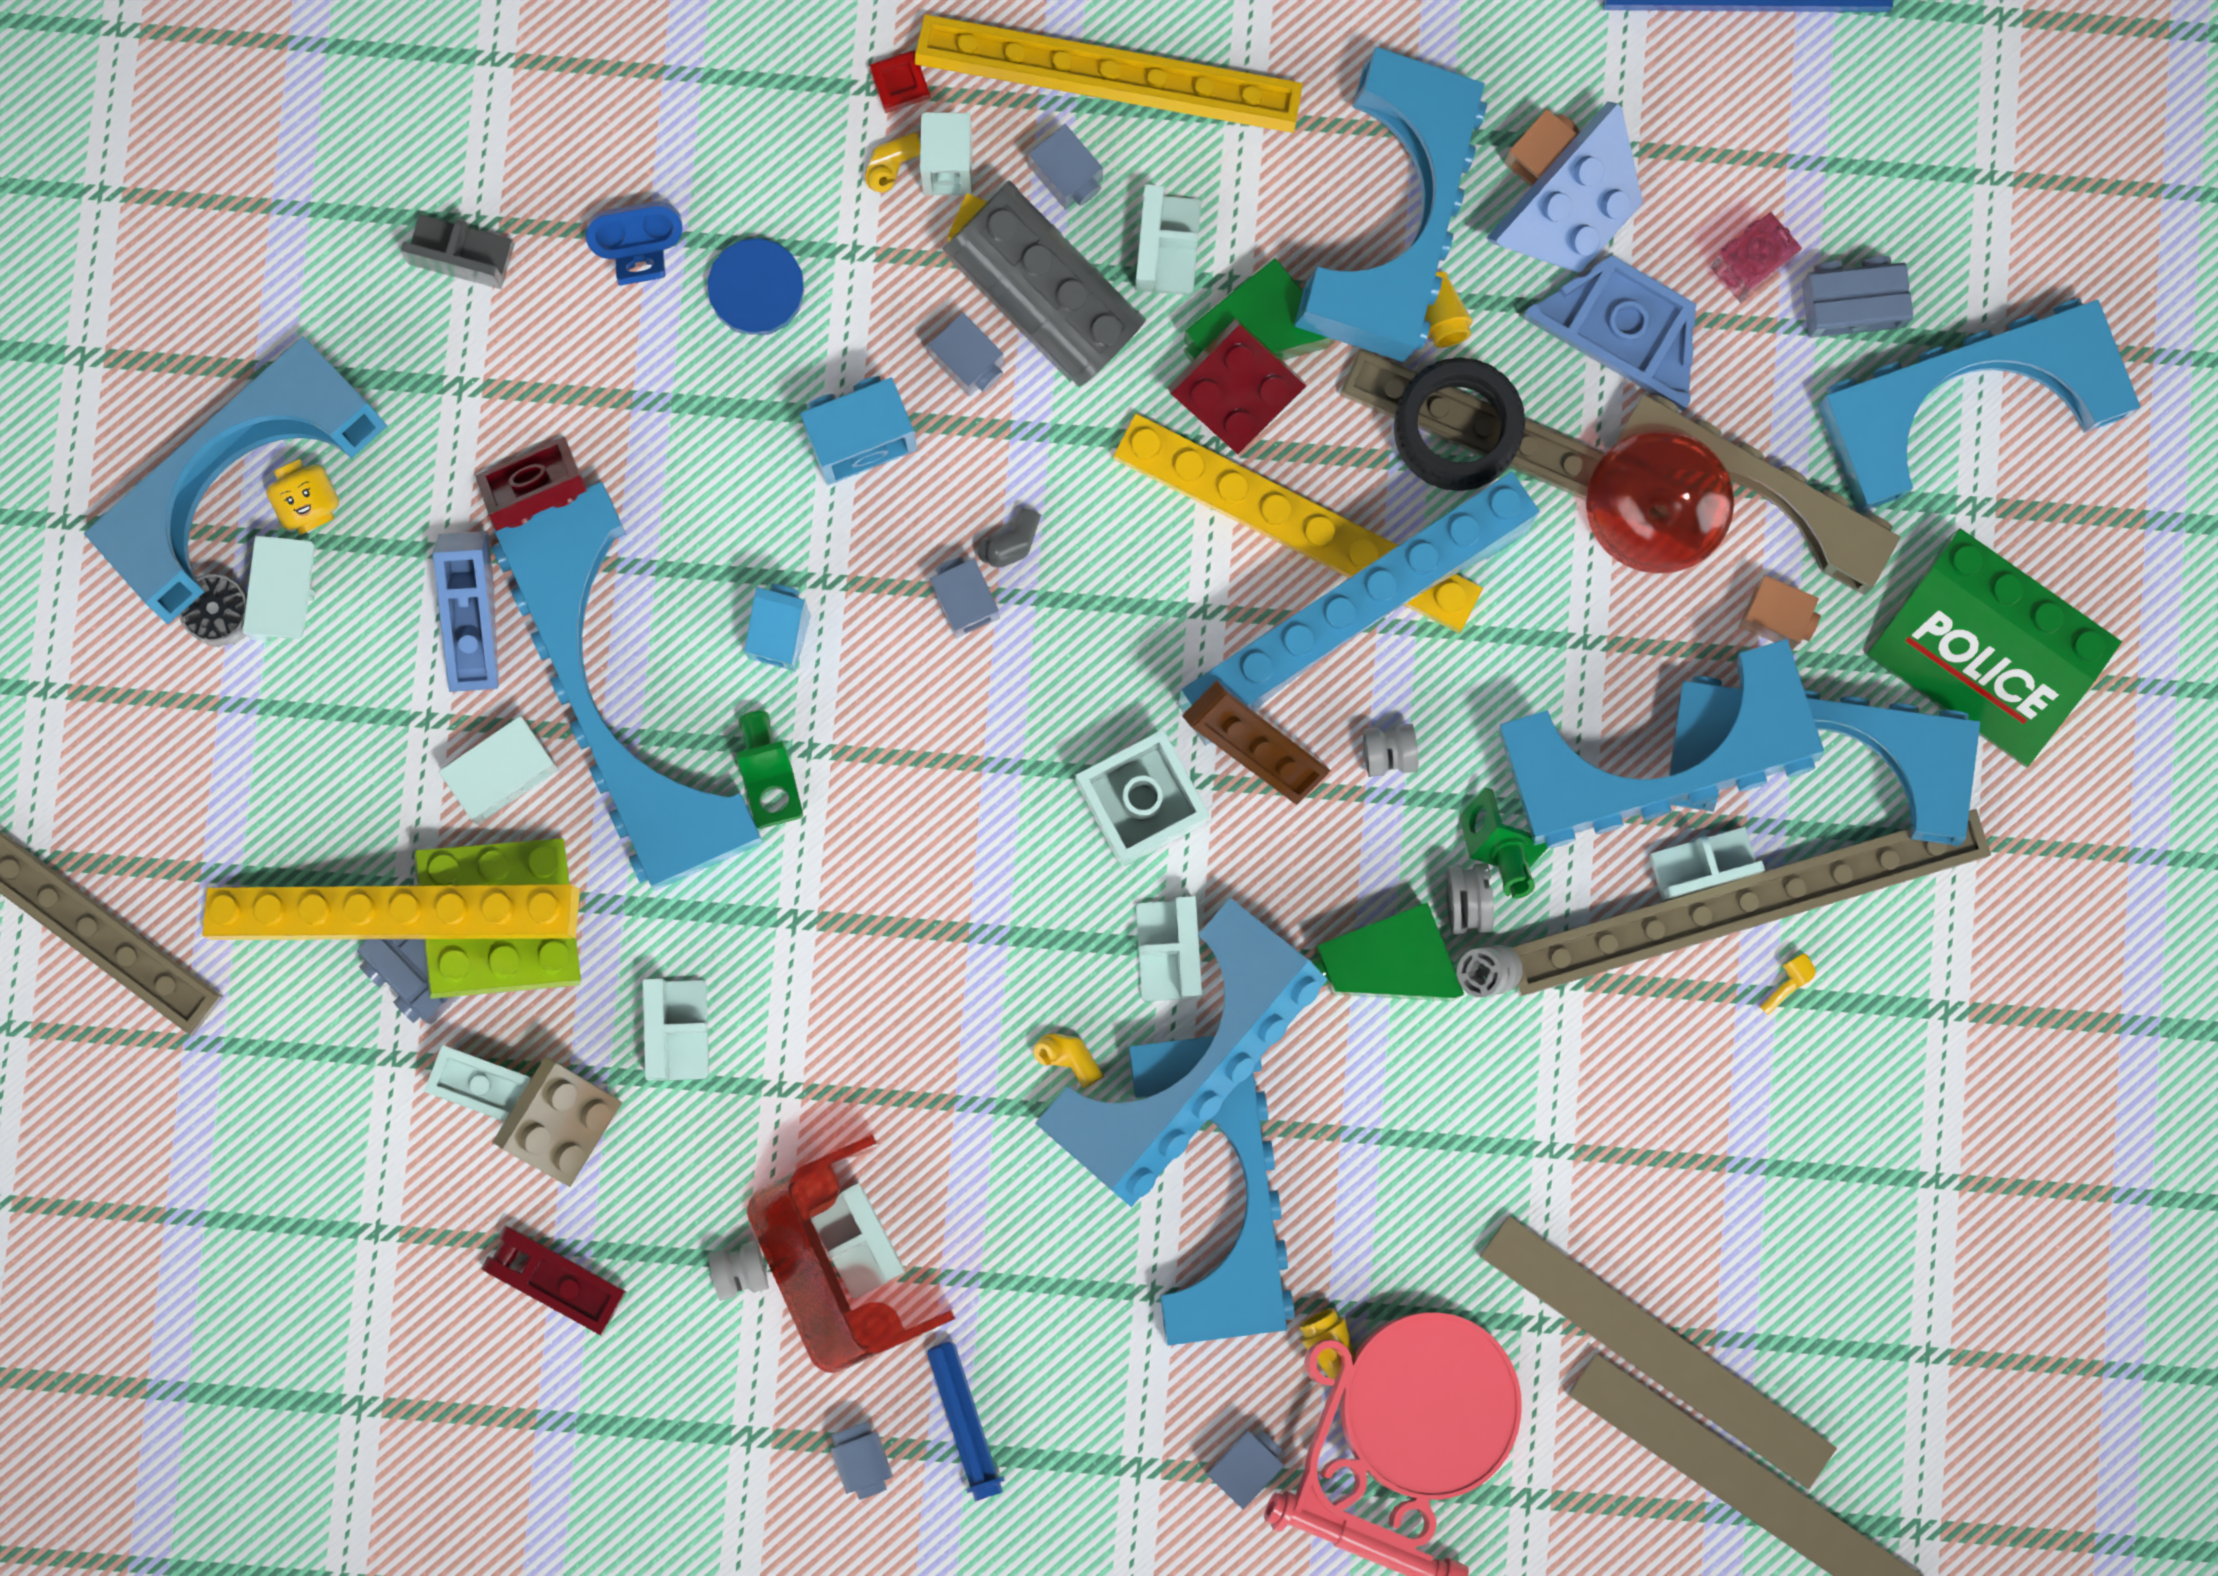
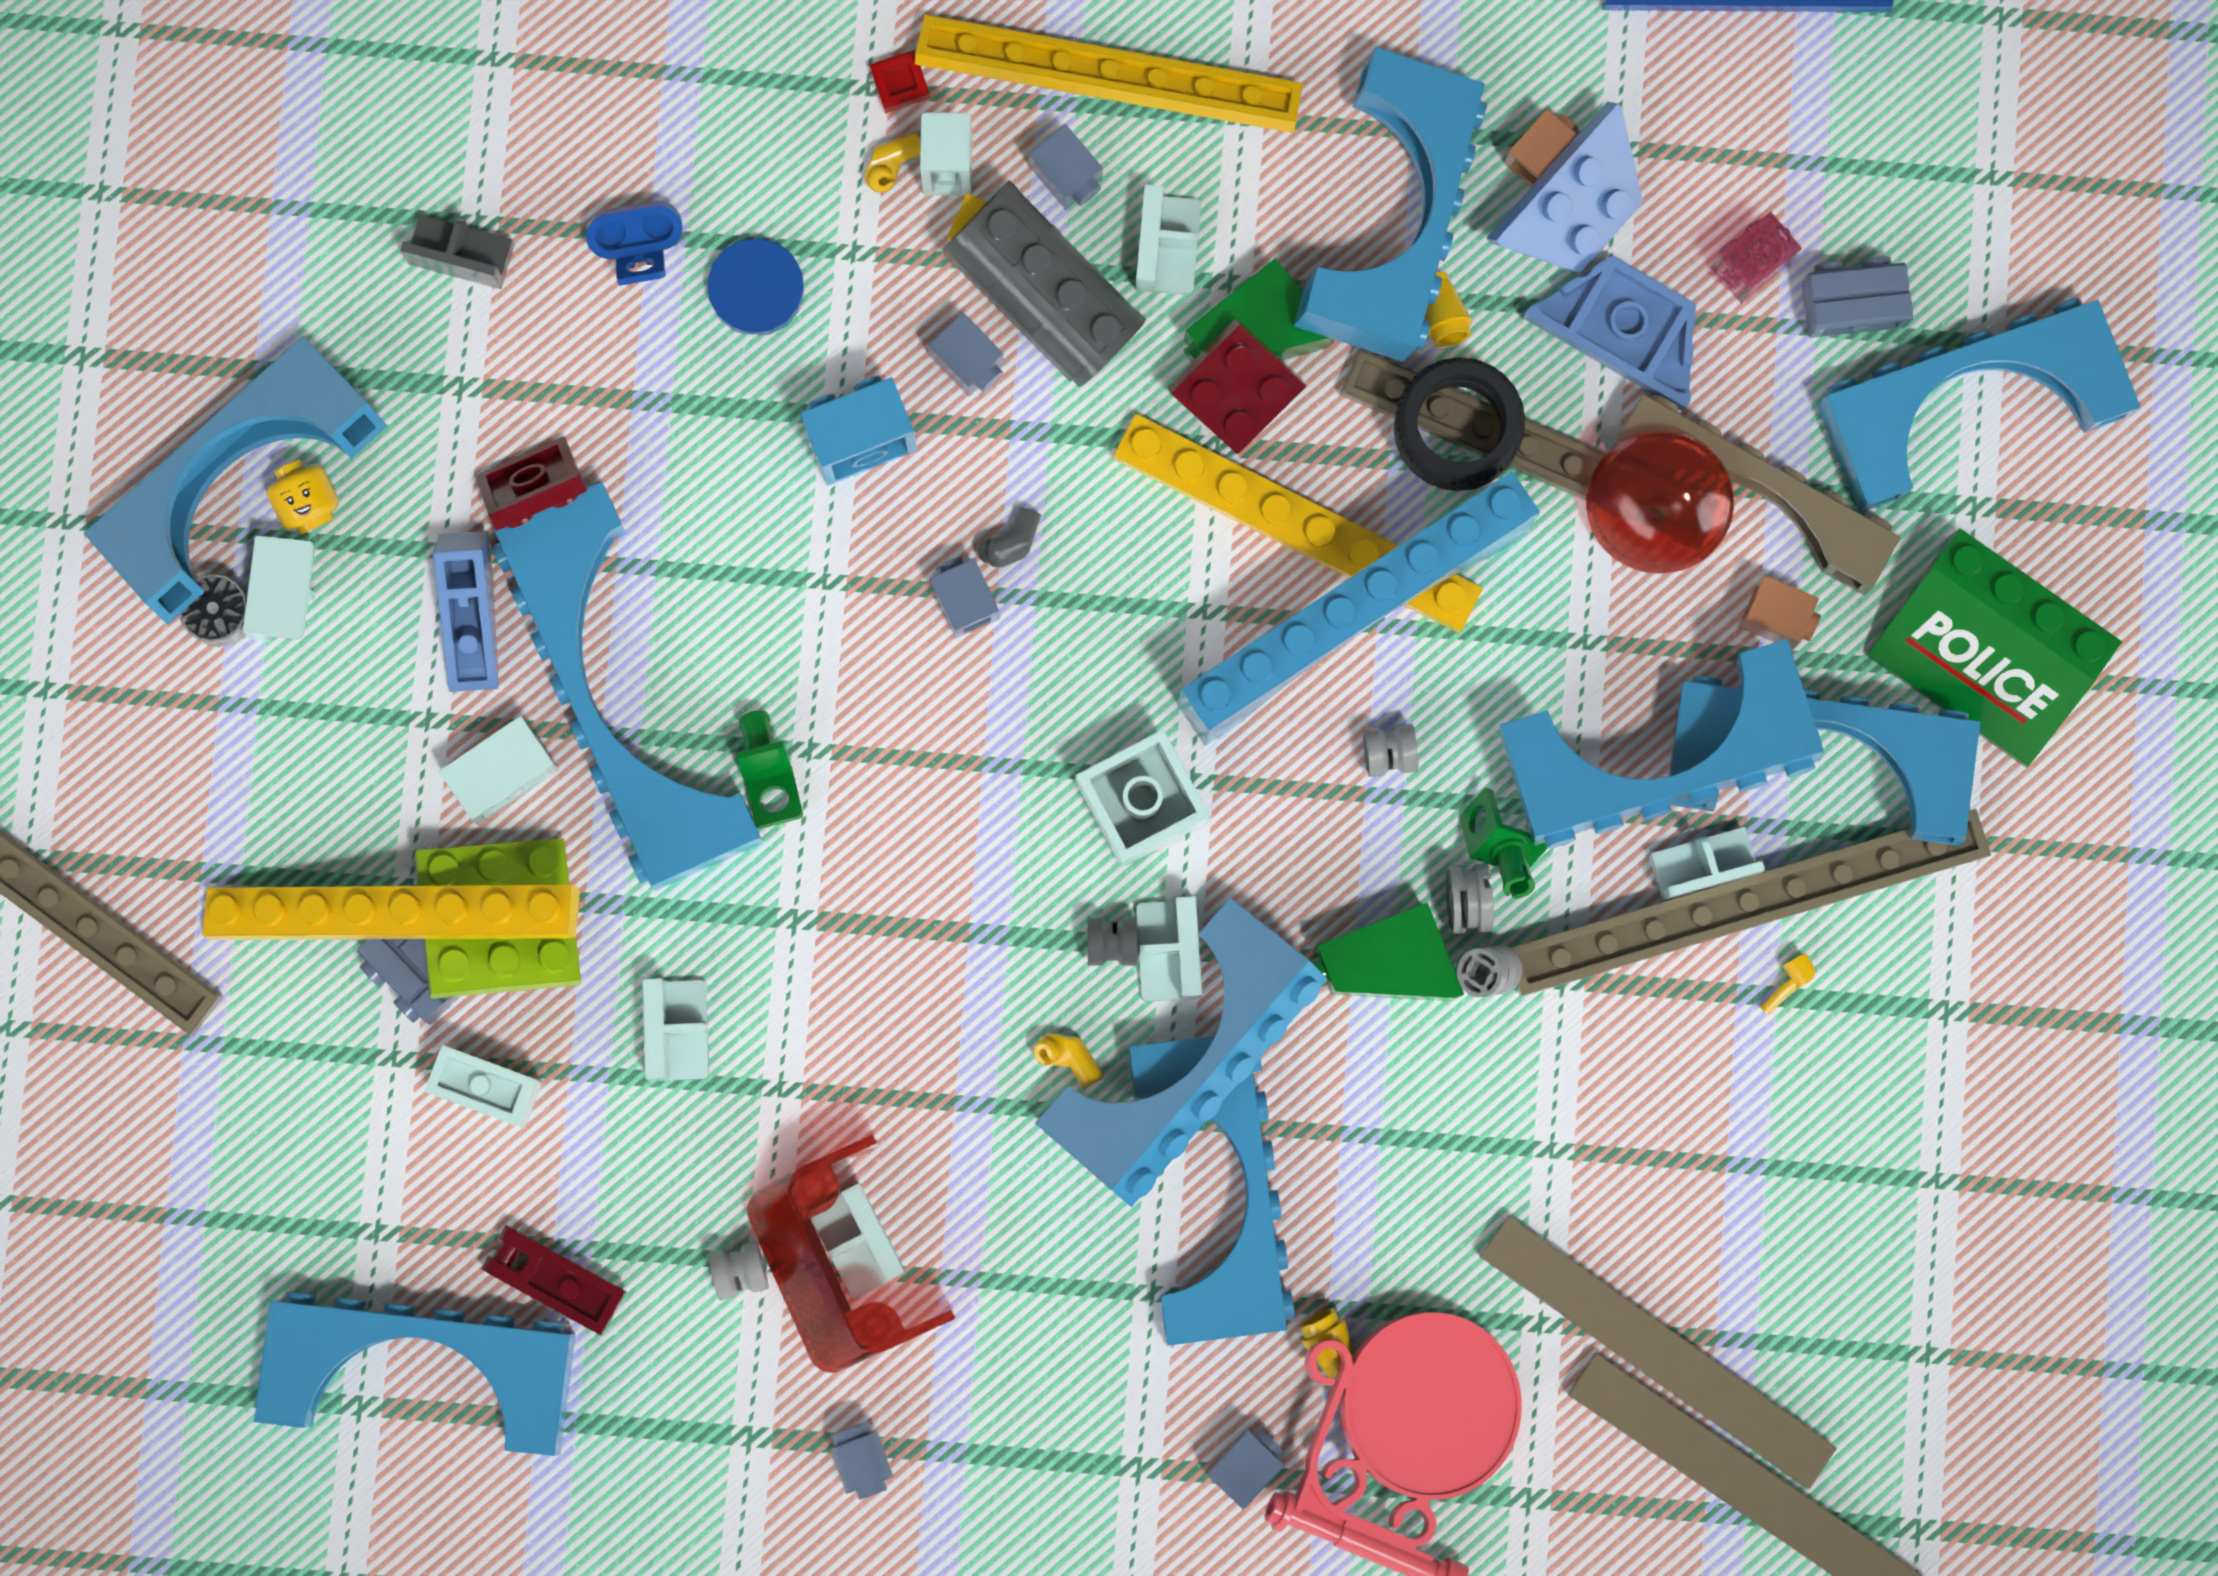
dark tan plate [492,1056,623,1187] -> none
dark azure slope [744,583,811,671] -> none
blue axle [927,1342,1005,1502] -> none
reddish brown tile [1182,680,1331,805] -> none
none -> dark azure arch [254,1292,576,1456]
none -> dark grey wheel [1088,917,1137,966]

